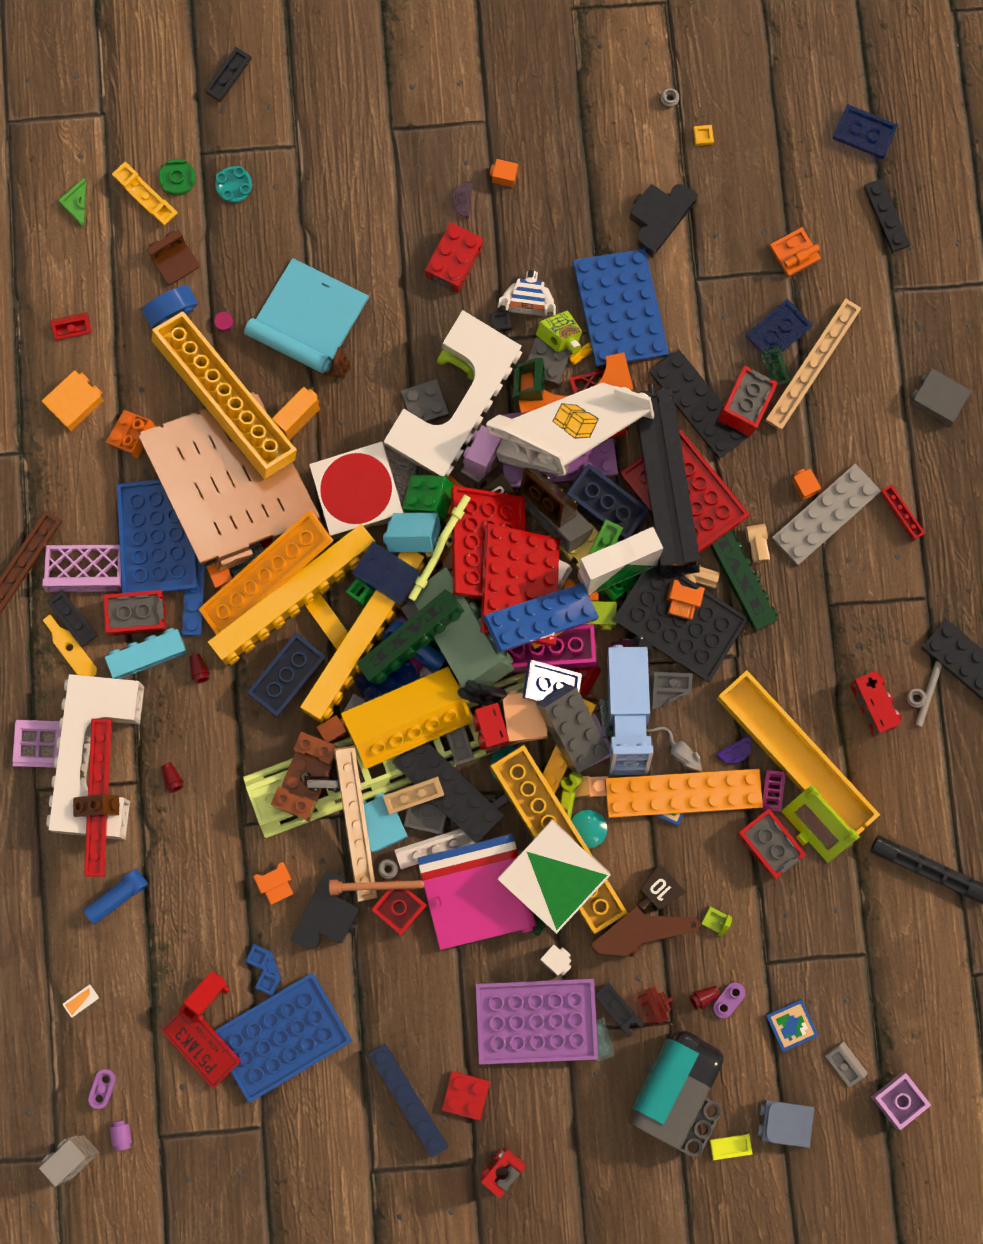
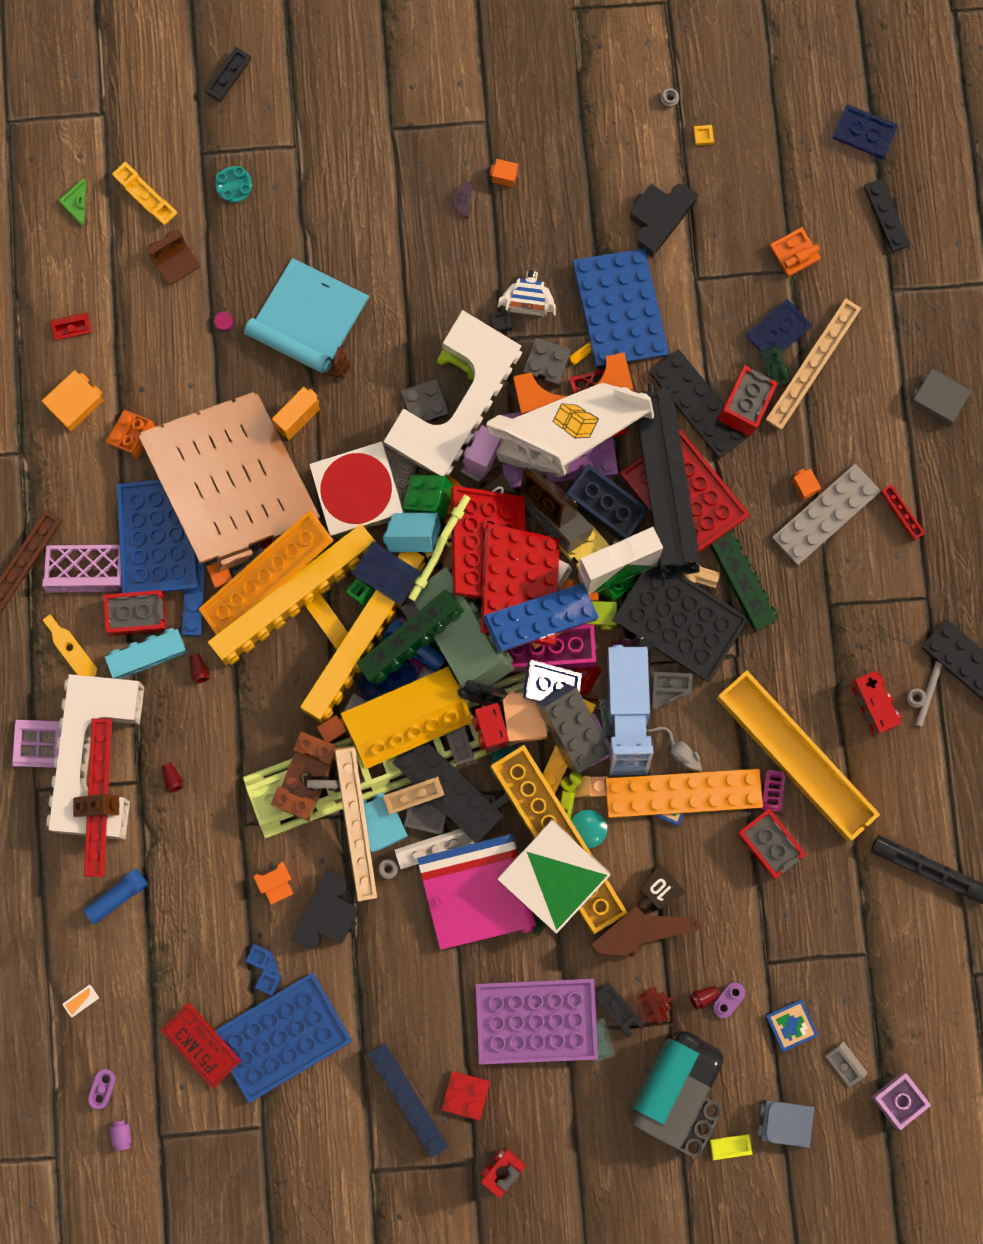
light grey brick [39,1135,100,1187] -> none
black plate [47,590,98,647] -> none
blue brick [141,285,198,328] -> none
yellow brick [152,311,297,480] -> none
green tile [158,159,196,196] -> none
red brick [179,971,230,1024] -> none
dark blue brick [247,633,326,718] -> none
nougat piece [329,879,425,896] -> none
red brick [371,880,427,936] -> none
red piece [425,222,484,293] -> none
dark green tile [512,358,545,401] -> none
lime torso [536,310,582,354] -> none
white brick [540,945,571,976] -> none
bright green plate [589,519,623,554] -> none
orange piece [666,579,705,620] -> none
lime tile [701,906,732,937] -> none
dark purple tile [716,735,752,764] -> none
tan piece [745,524,770,563] -> none
lime piece [781,785,860,863] -> none

